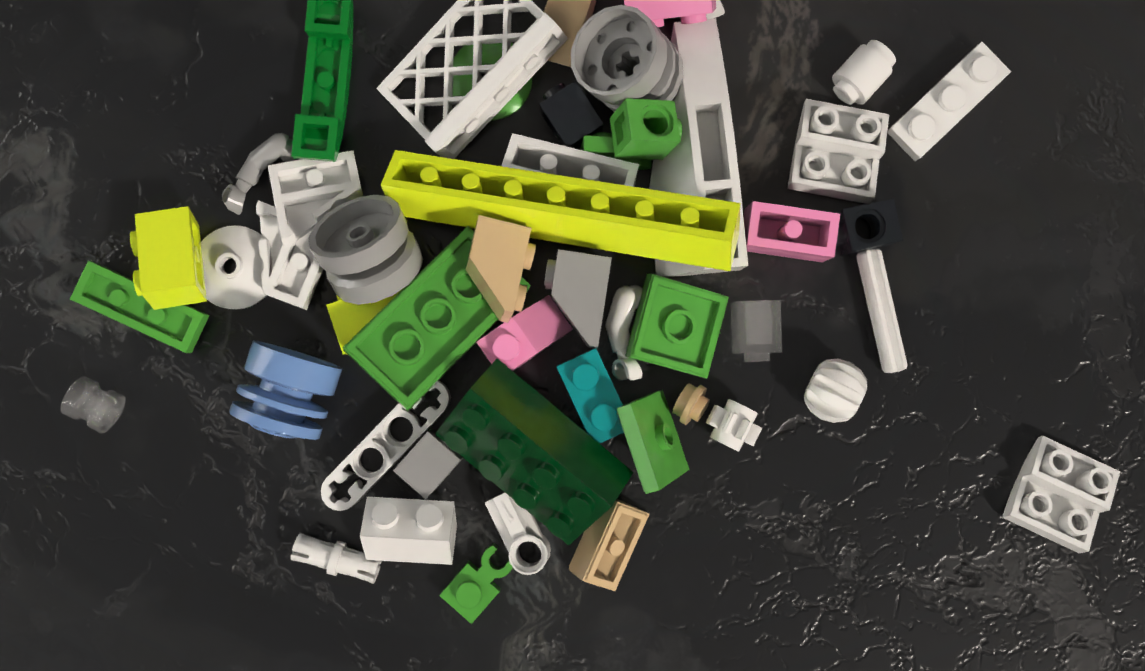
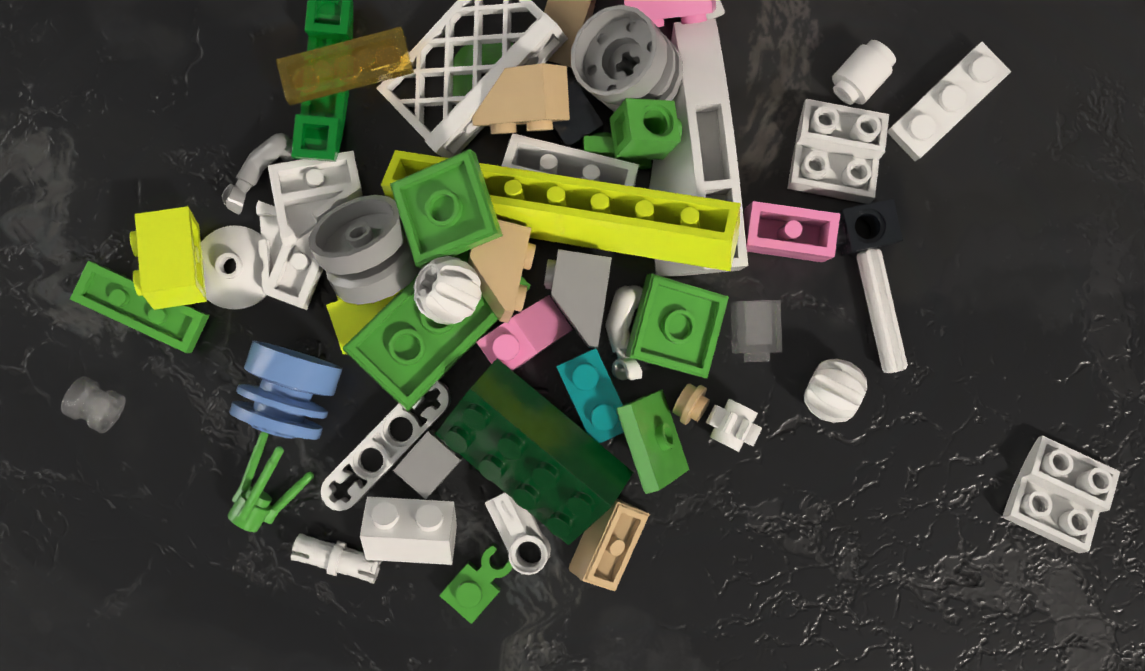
none -> bright green plant [227,431,314,532]
none -> clear yellow plate [276,27,414,105]
none -> bright green plate [390,149,503,269]
none -> white piece [413,256,482,325]
none -> tan slope [472,63,570,134]

